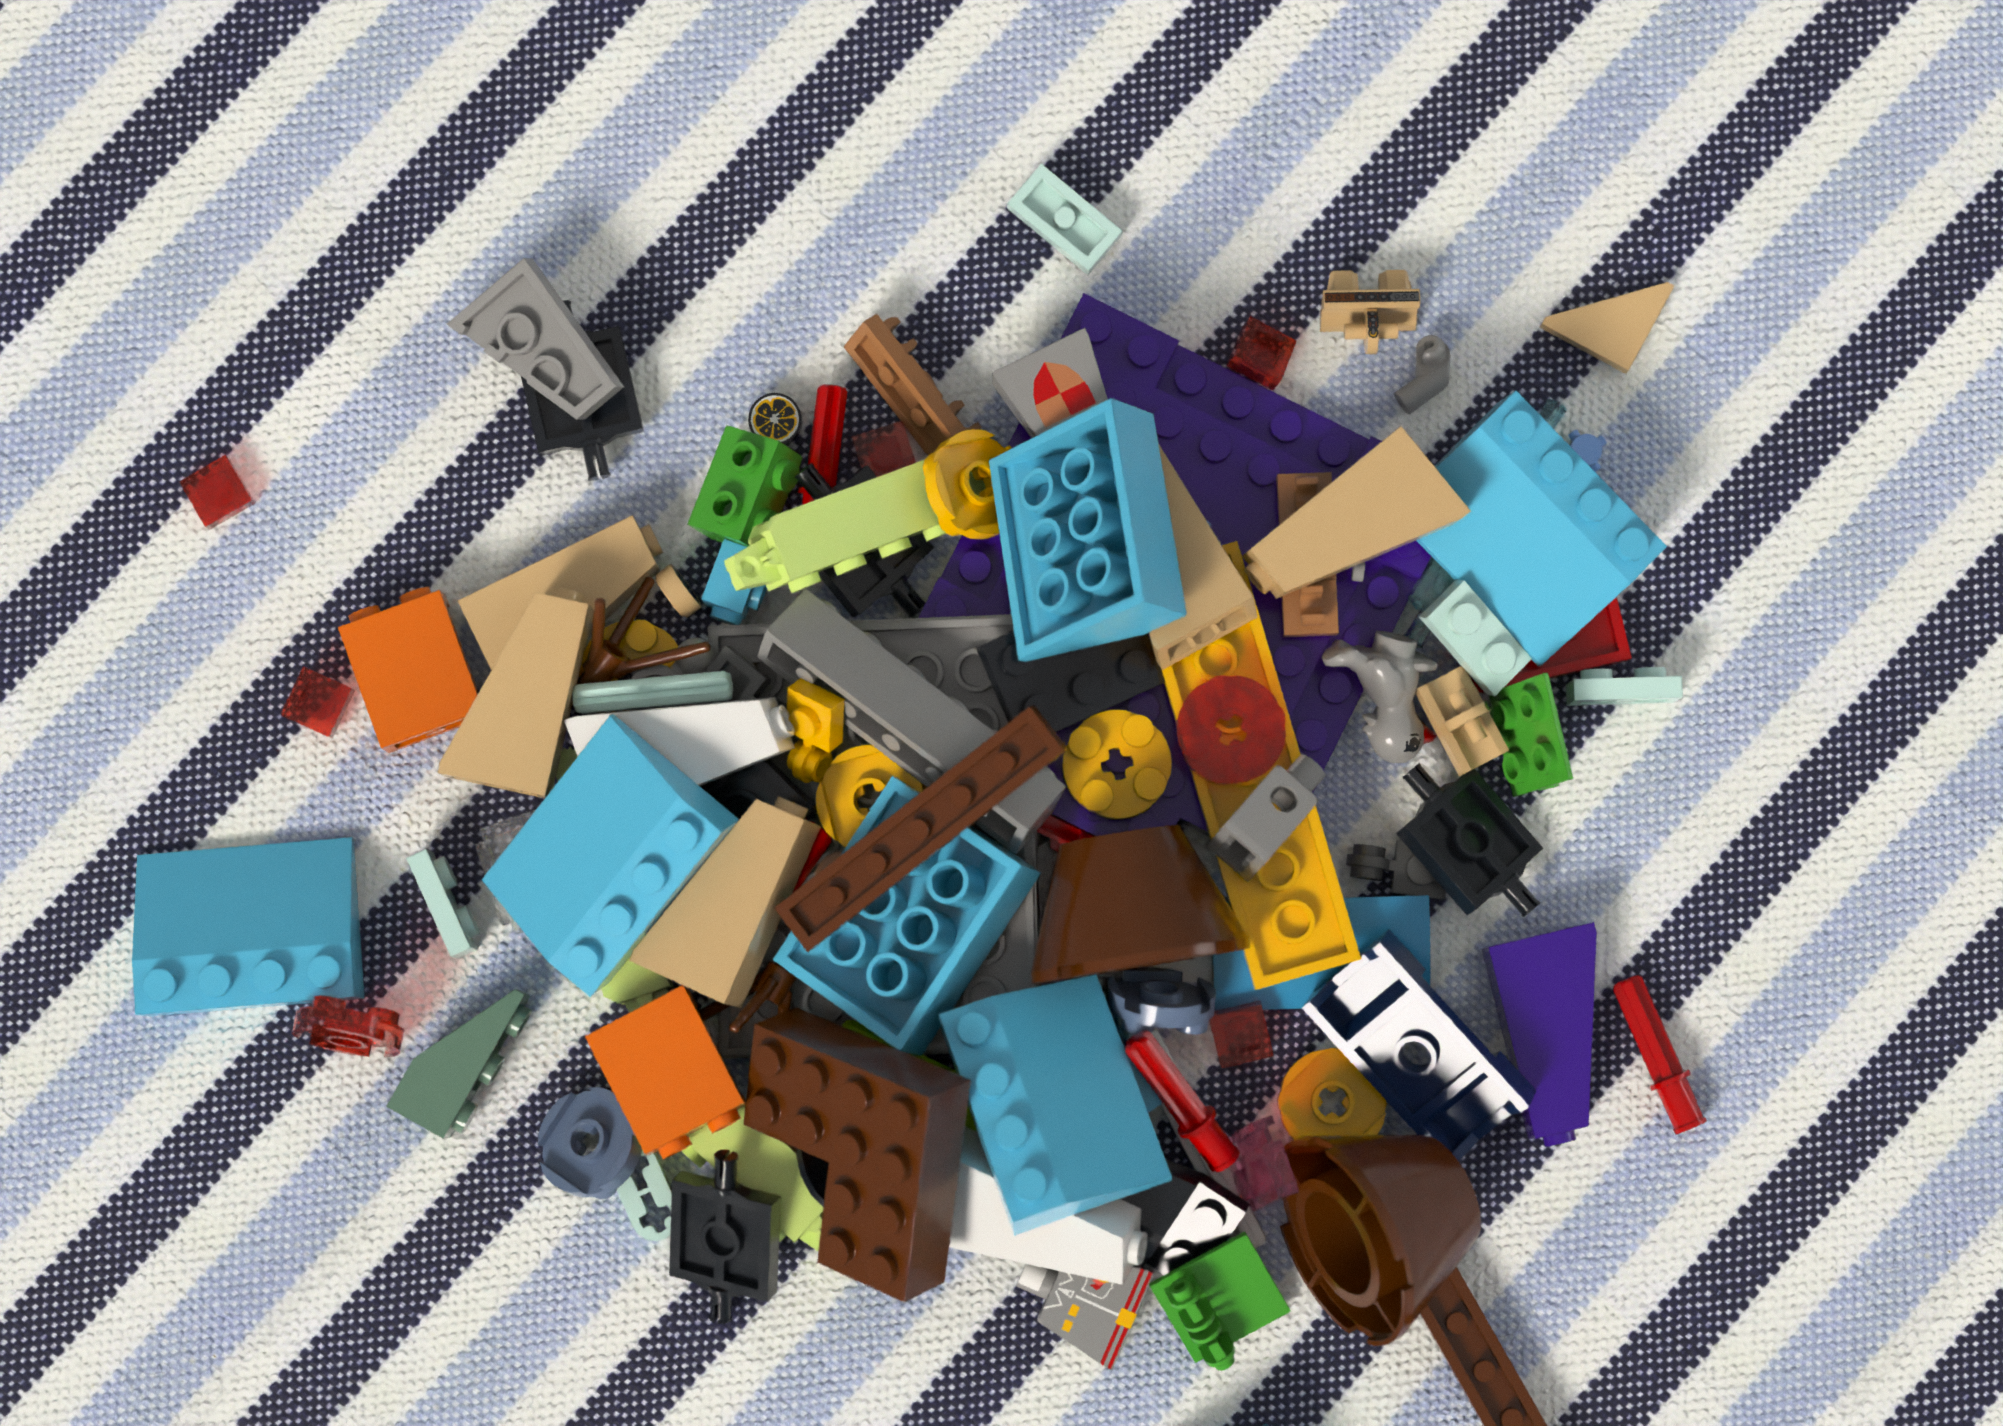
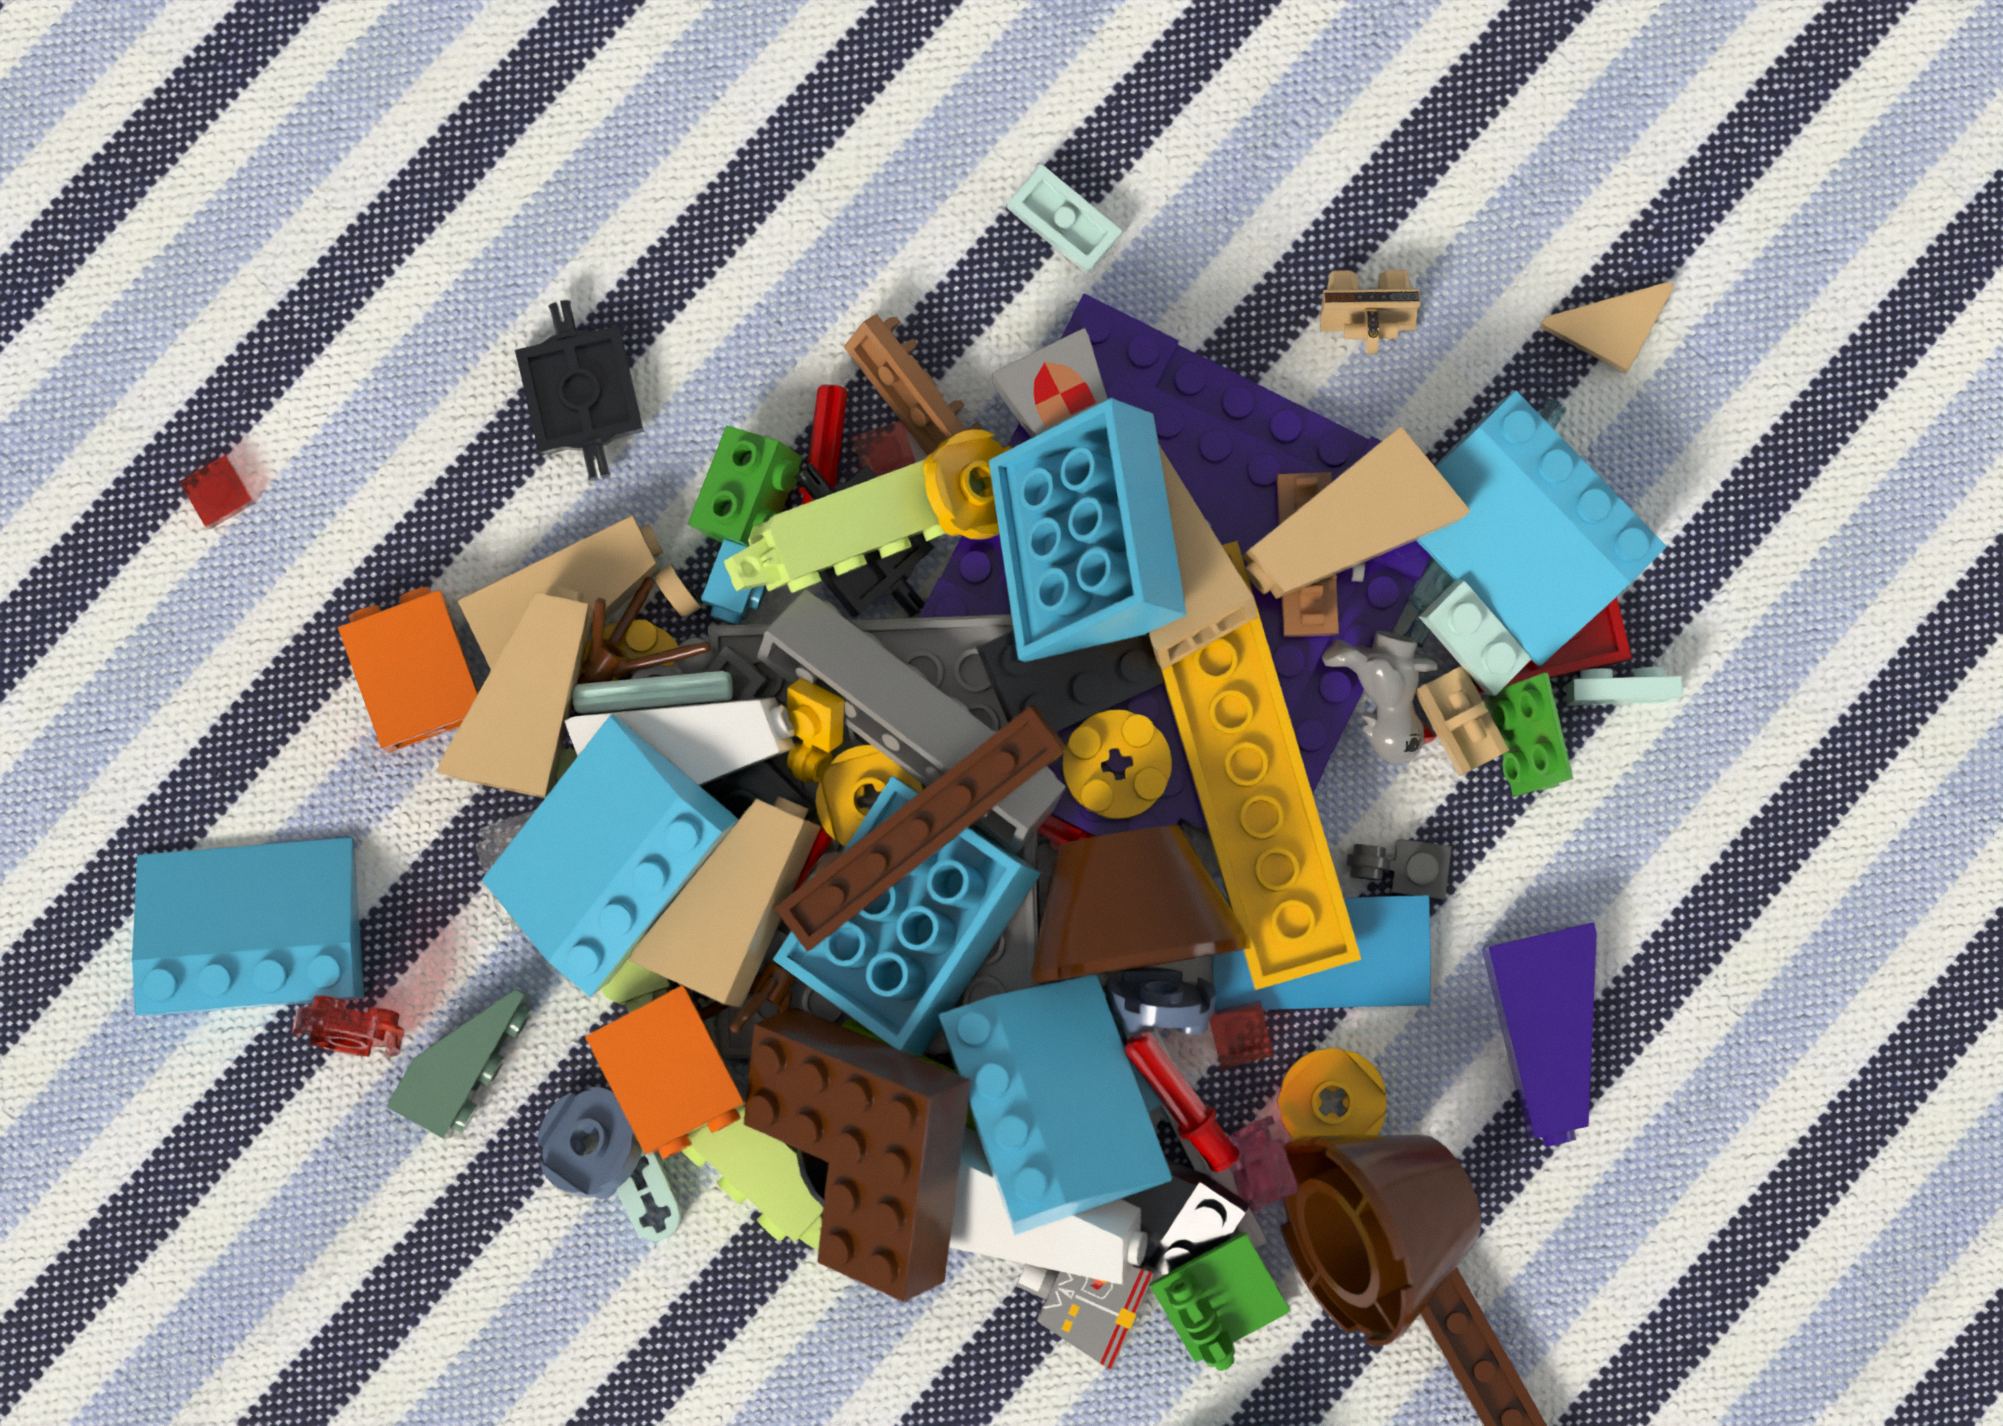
clear red plate [280,666,355,739] -> none
light aqua plate [406,849,480,959] -> none
light grey wing [447,258,624,420] -> none
black plate [669,1149,781,1324] -> none
black tile [748,393,802,446] -> none
clear red plate [1176,675,1286,786] -> none
light grey torso [1207,754,1326,882] -> none
clear red plate [1227,316,1297,391] -> none
dark blue piece [1302,929,1537,1161] -> none
light grey arm [1394,335,1451,415] -> none
black plate [1396,763,1543,917] -> none
light blue piece [1568,430,1607,472] -> none
red axle [1613,975,1707,1135] -> none

